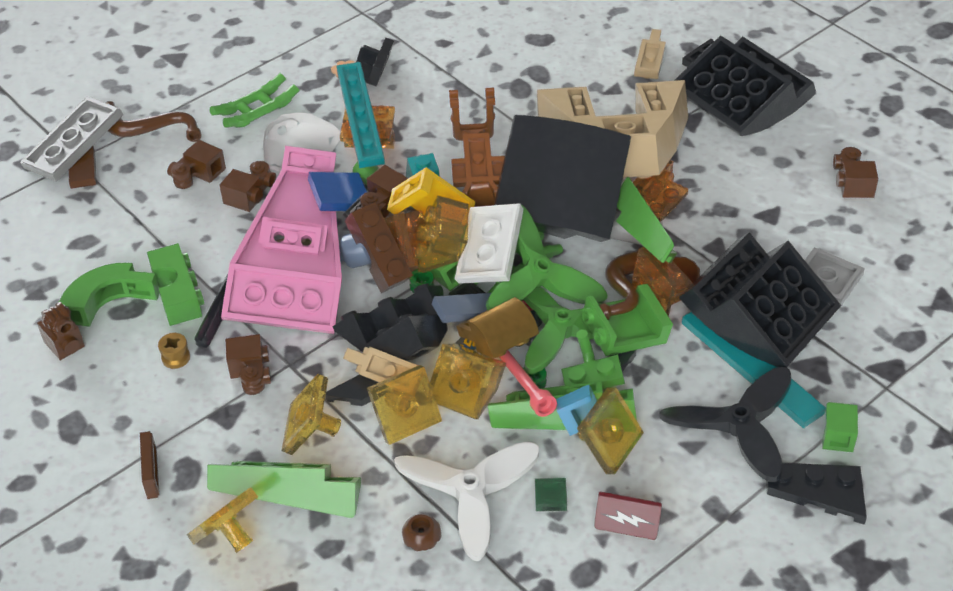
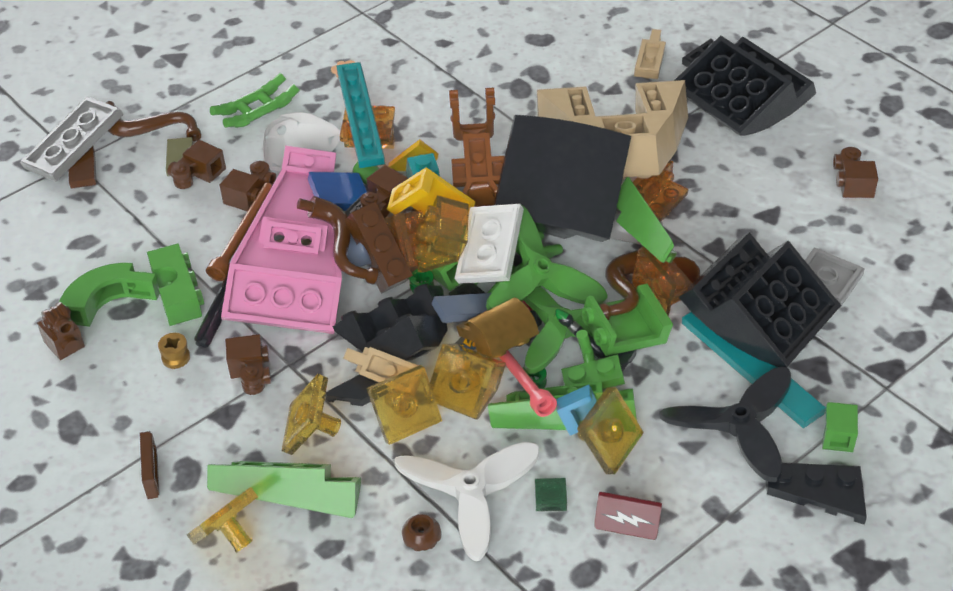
black panel [355,37,394,87] -> none
none -> olive tile [166,137,194,176]
none -> dark orange piece [206,183,272,281]
none -> reddish brown animal [297,196,378,285]
none -> yellow tile [388,139,439,171]
none -> black piece [555,308,607,359]

